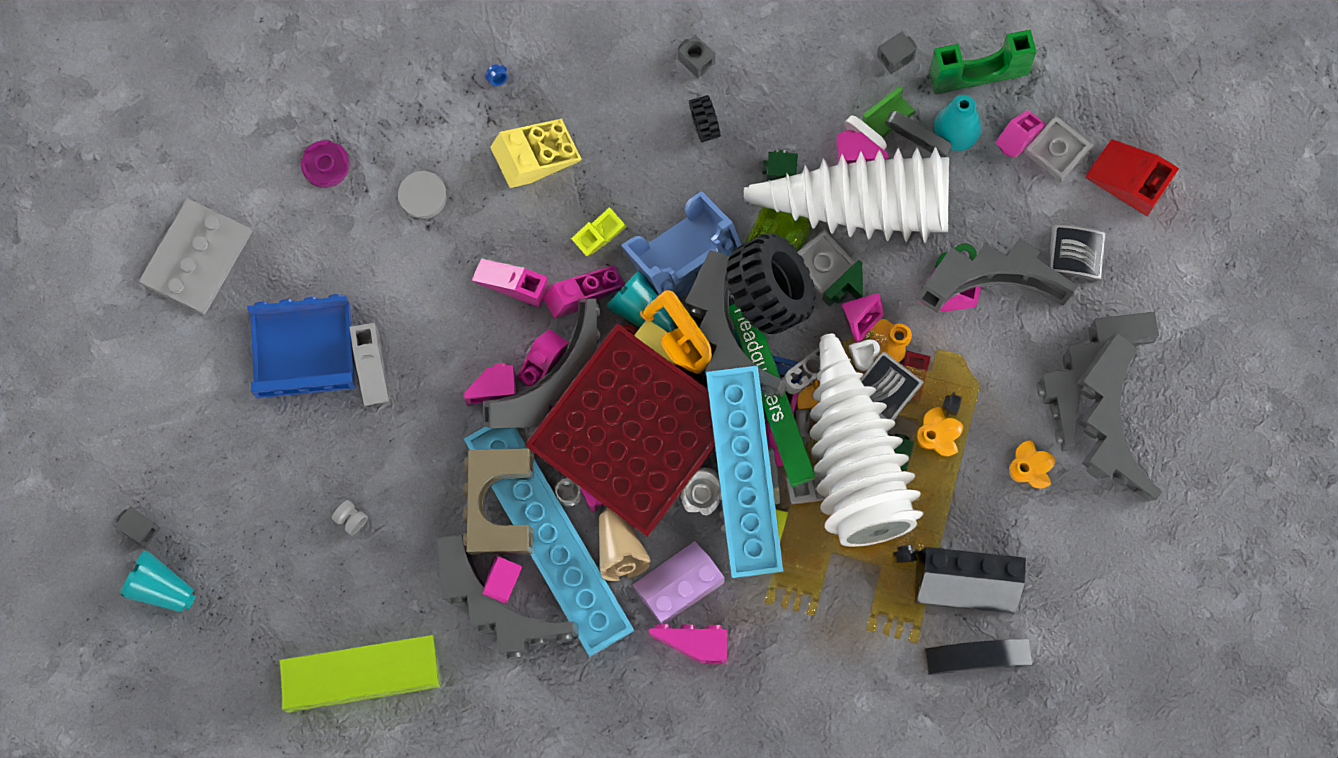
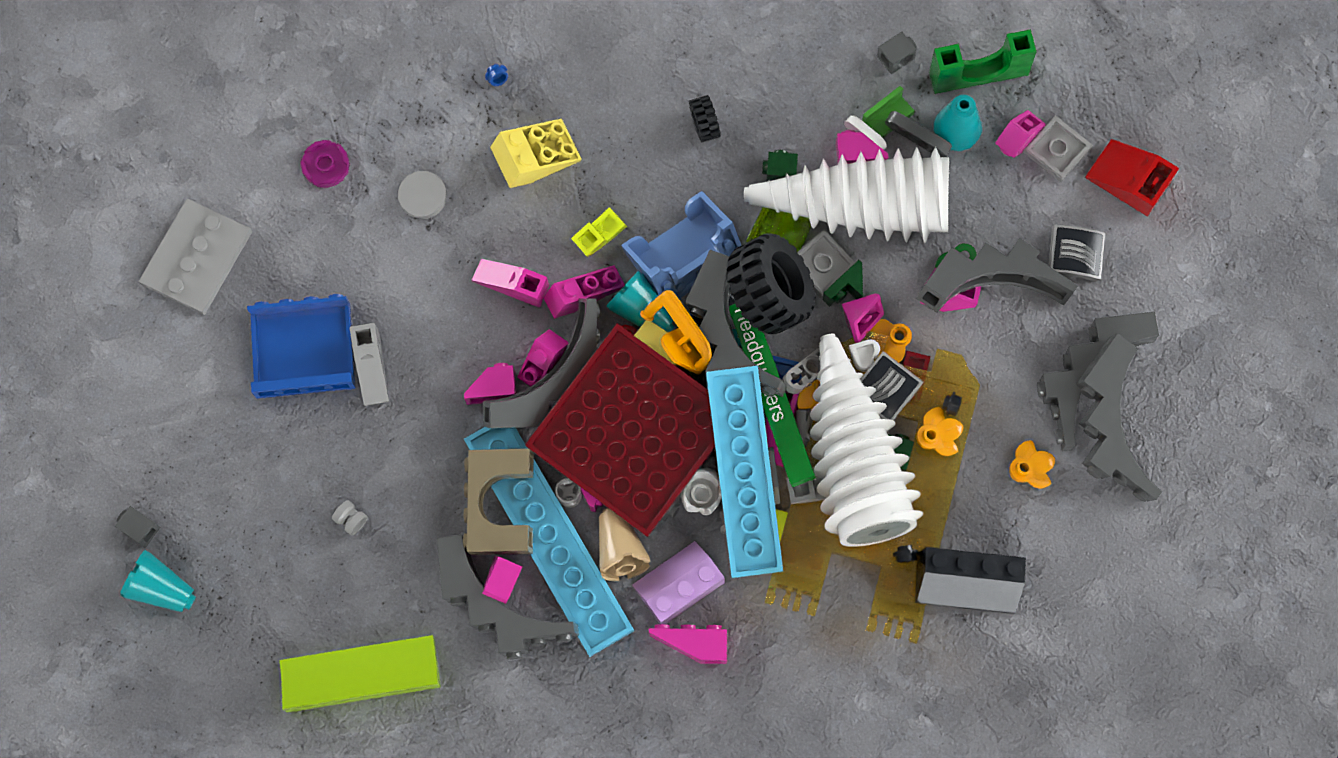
dark grey brick [678,35,715,79] -> none
black slope [925,639,1032,675] -> none

